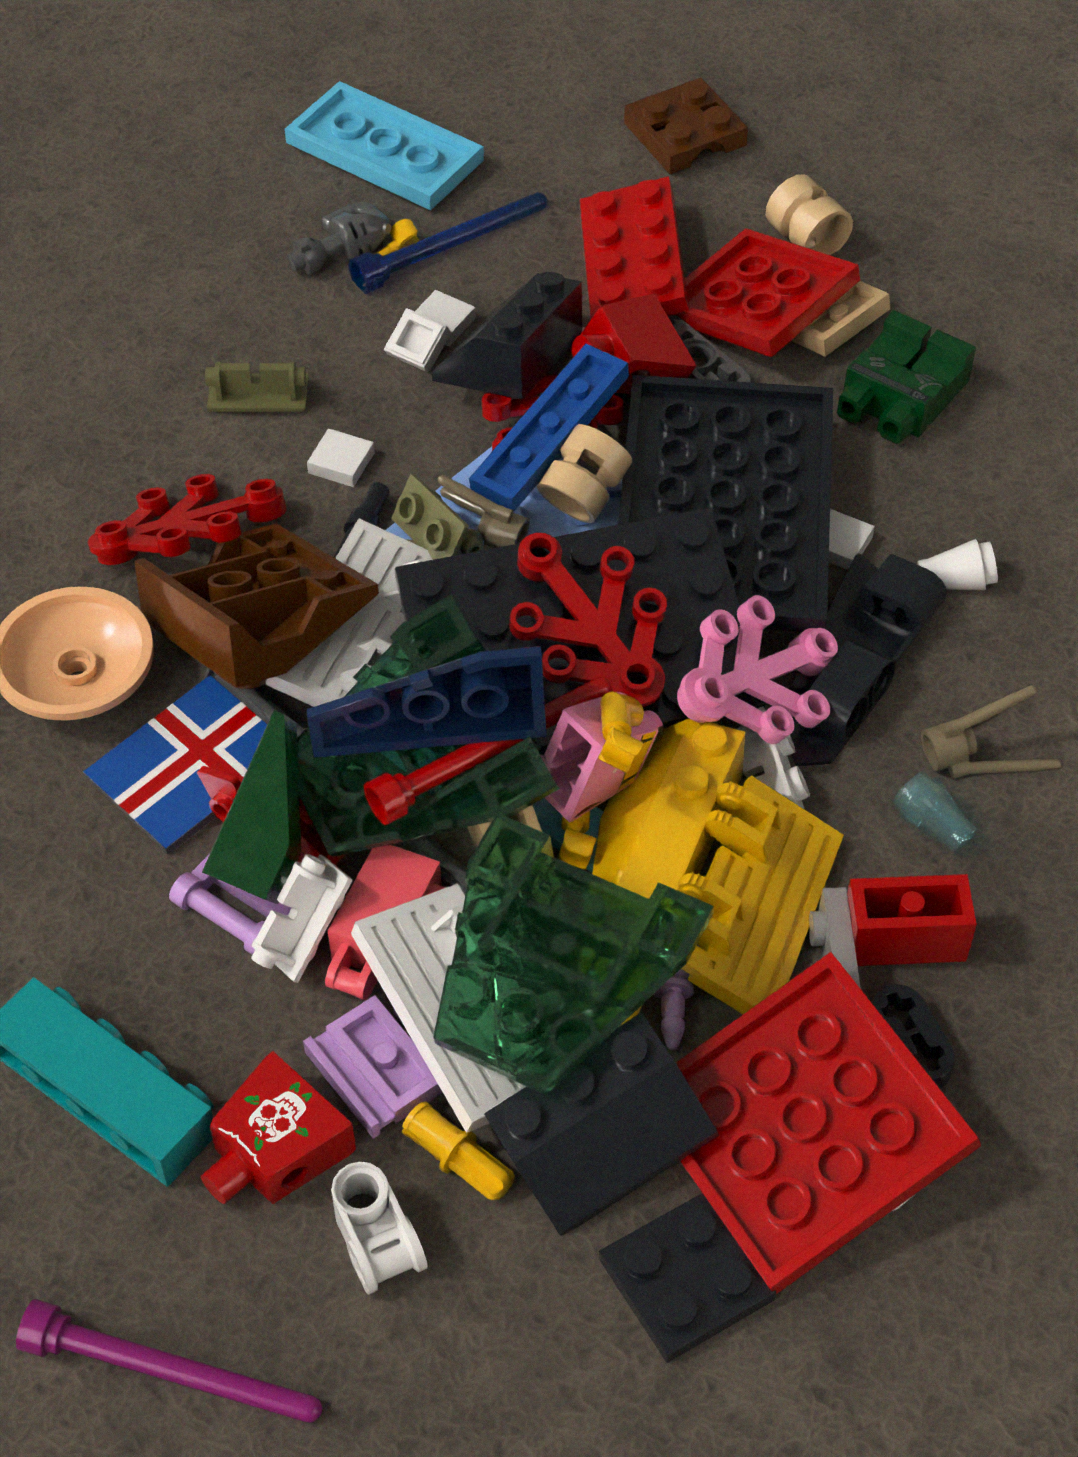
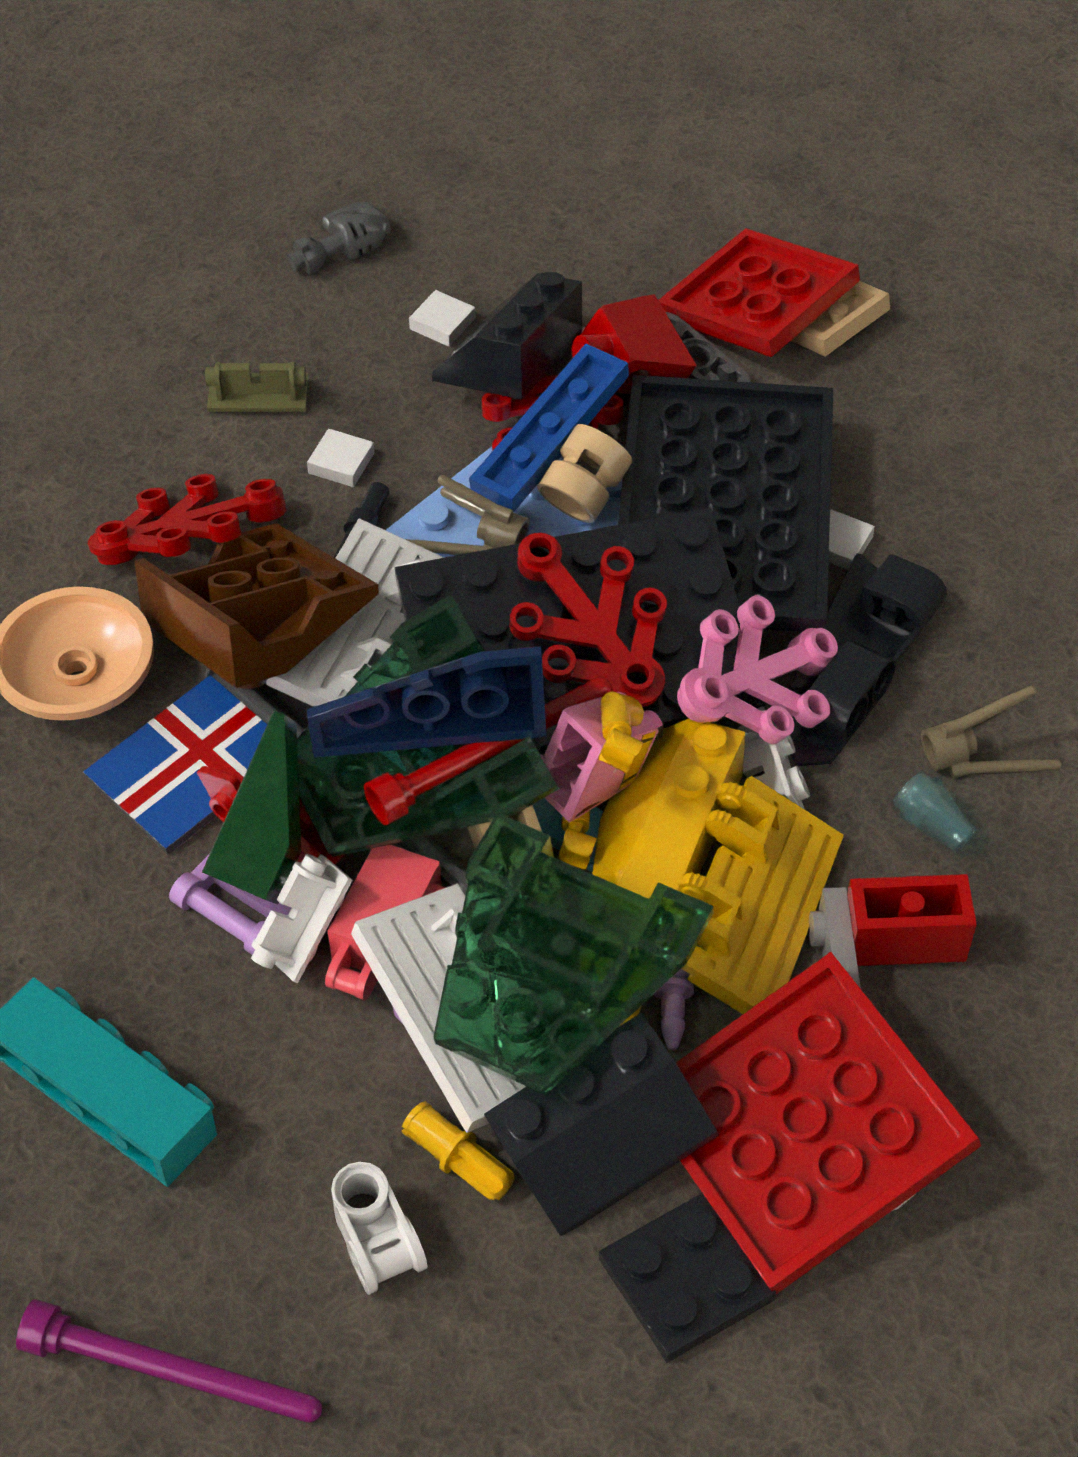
red torso [201,1051,356,1204] -> none
medium azure plate [285,81,484,211] -> none
lavender plate [303,995,443,1139] -> none
clear blue piece [348,192,548,294] -> none
yellow hand [362,219,421,271] -> none
white tile [384,308,451,372] -> none
olive hinge [391,473,484,560] -> none
red plate [580,176,689,319] -> none
reddish brown brick [624,77,748,174] -> none
tan wheel [765,174,853,255] -> none
dark green hips [837,310,976,444] -> none
black beam [872,984,955,1089] -> none
white cone [917,539,998,590] -> none

